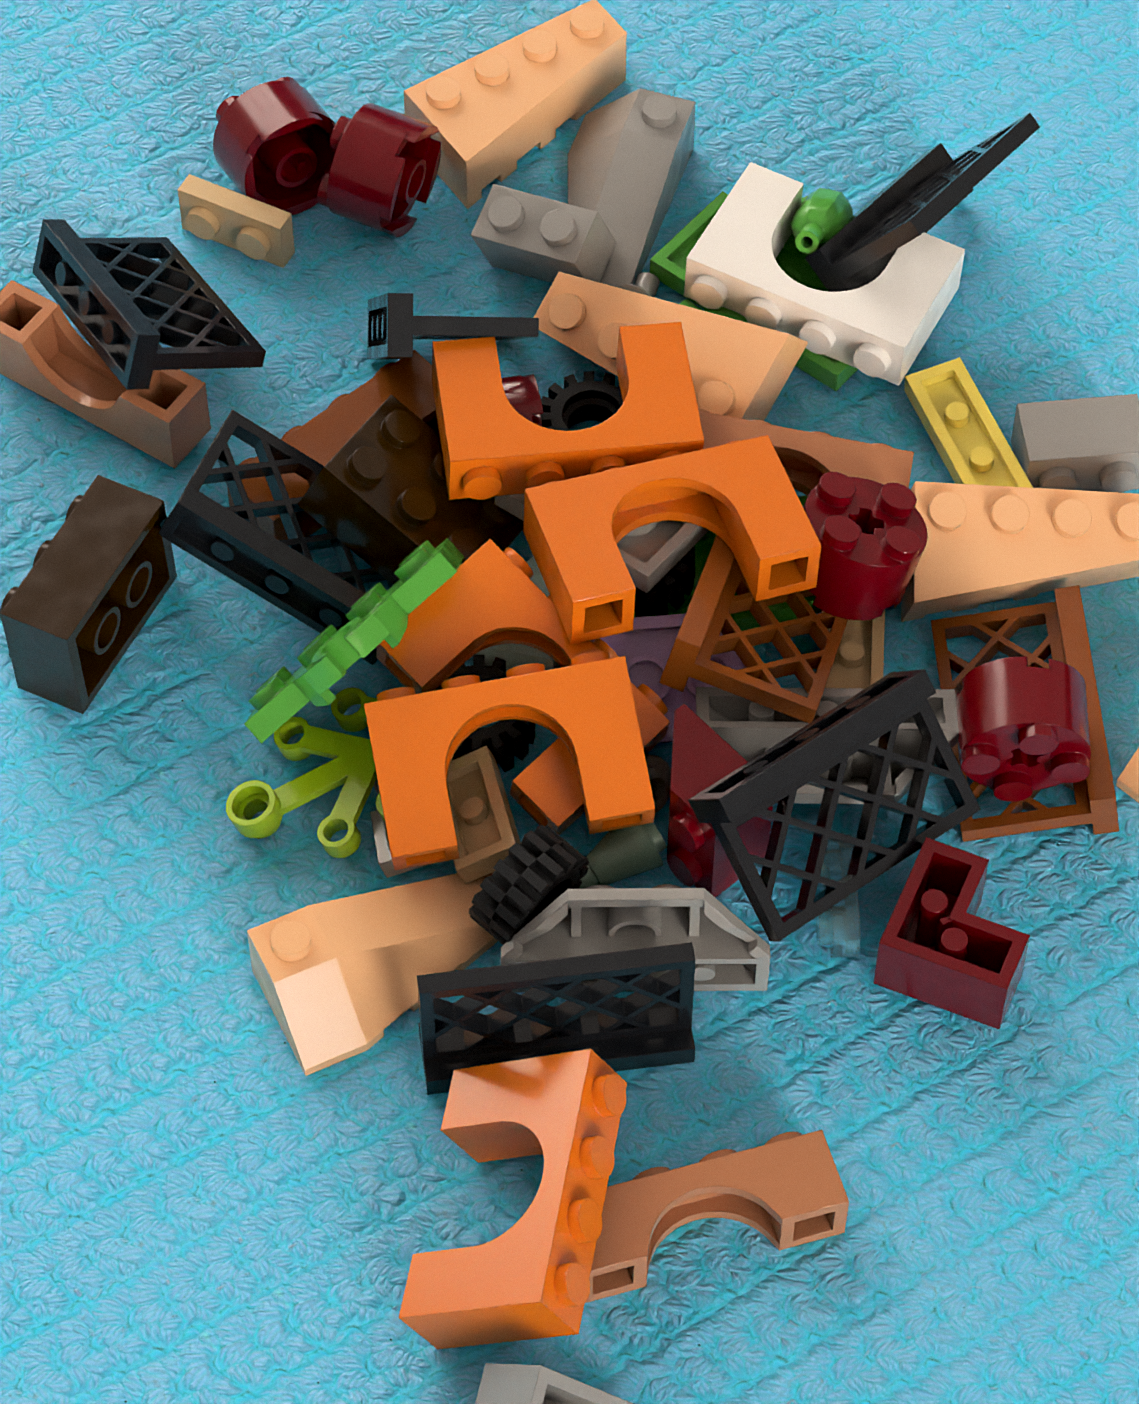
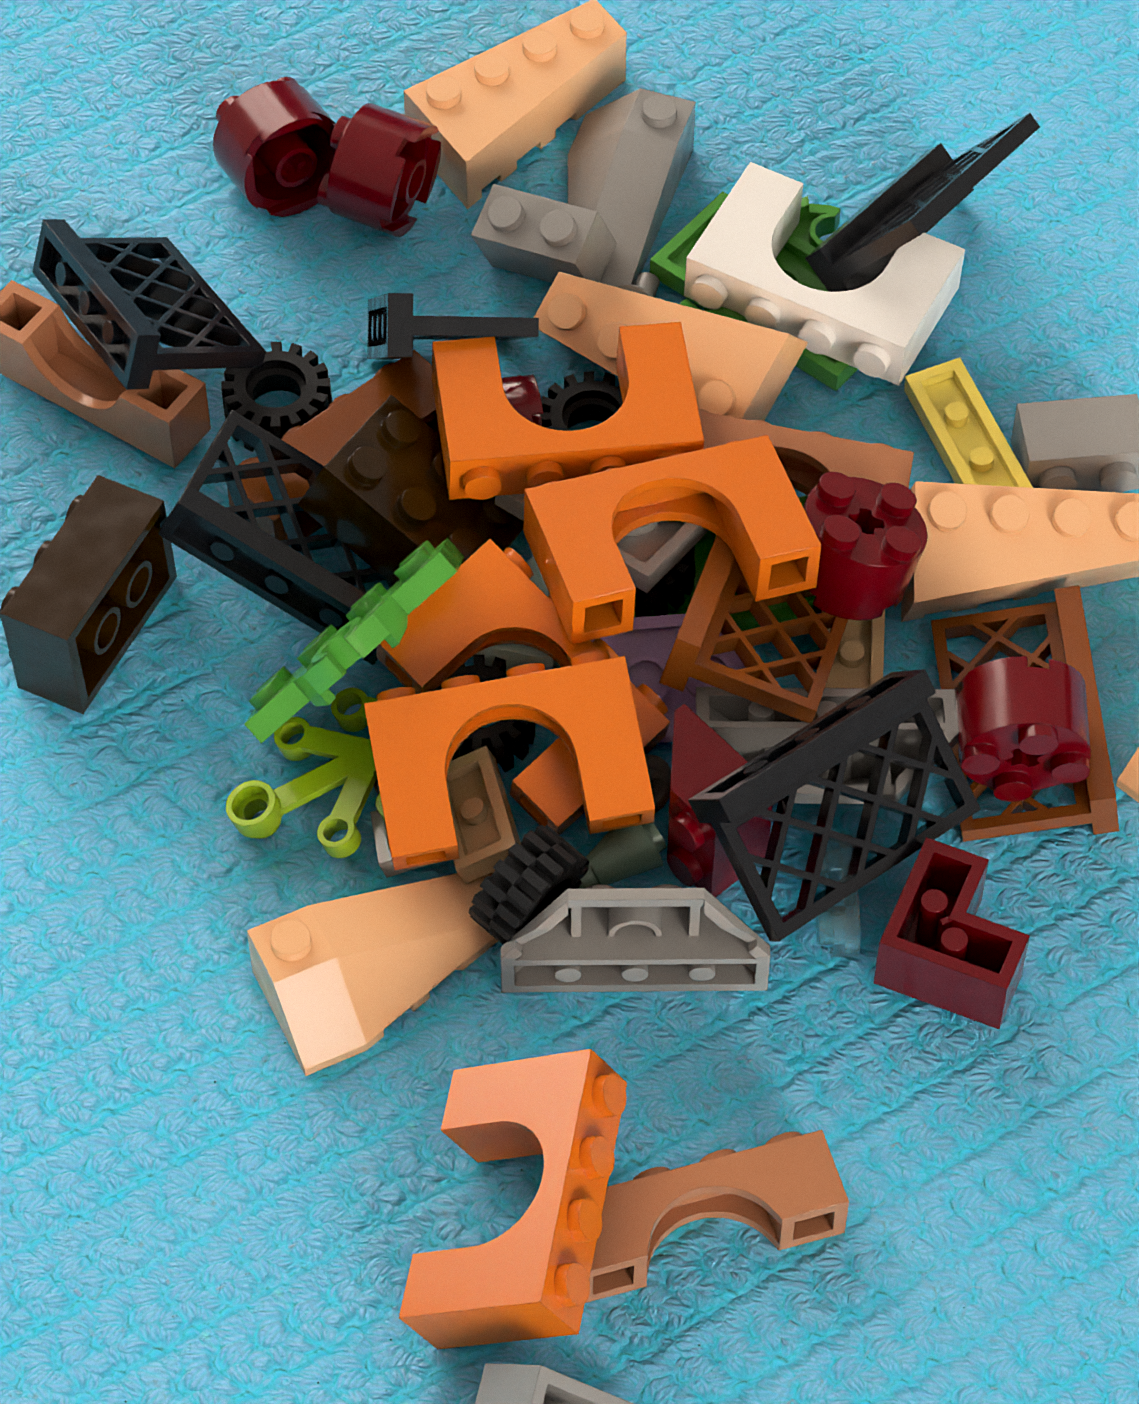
tan plate [178,174,295,268] -> none
black fence [417,942,696,1095] -> none
bright green plant [791,188,853,254] -> none
none -> black tyre [221,342,332,452]

